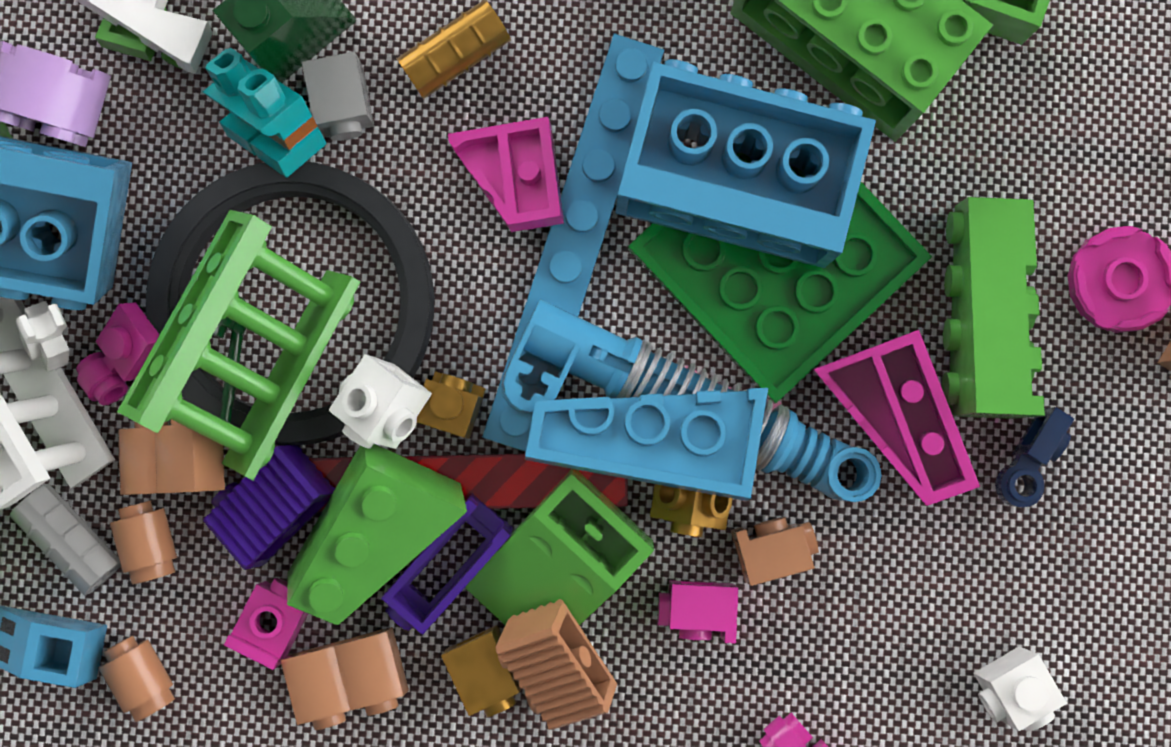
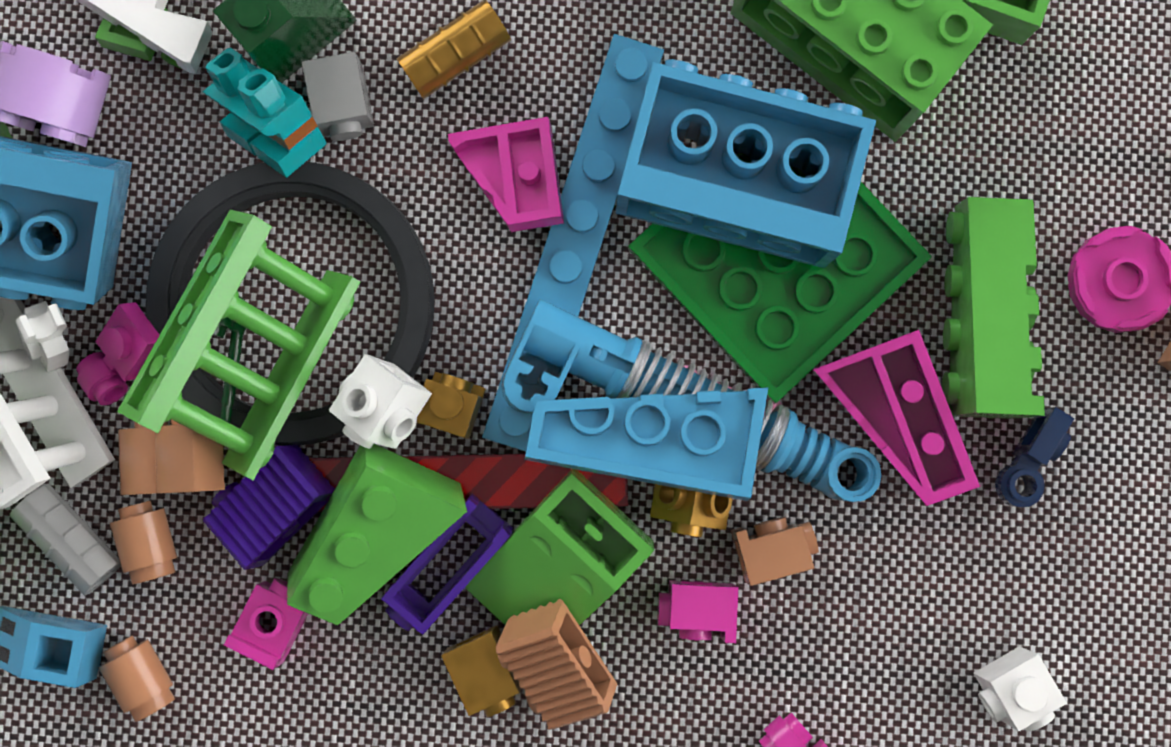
nougat brick [280,627,409,730] -> none

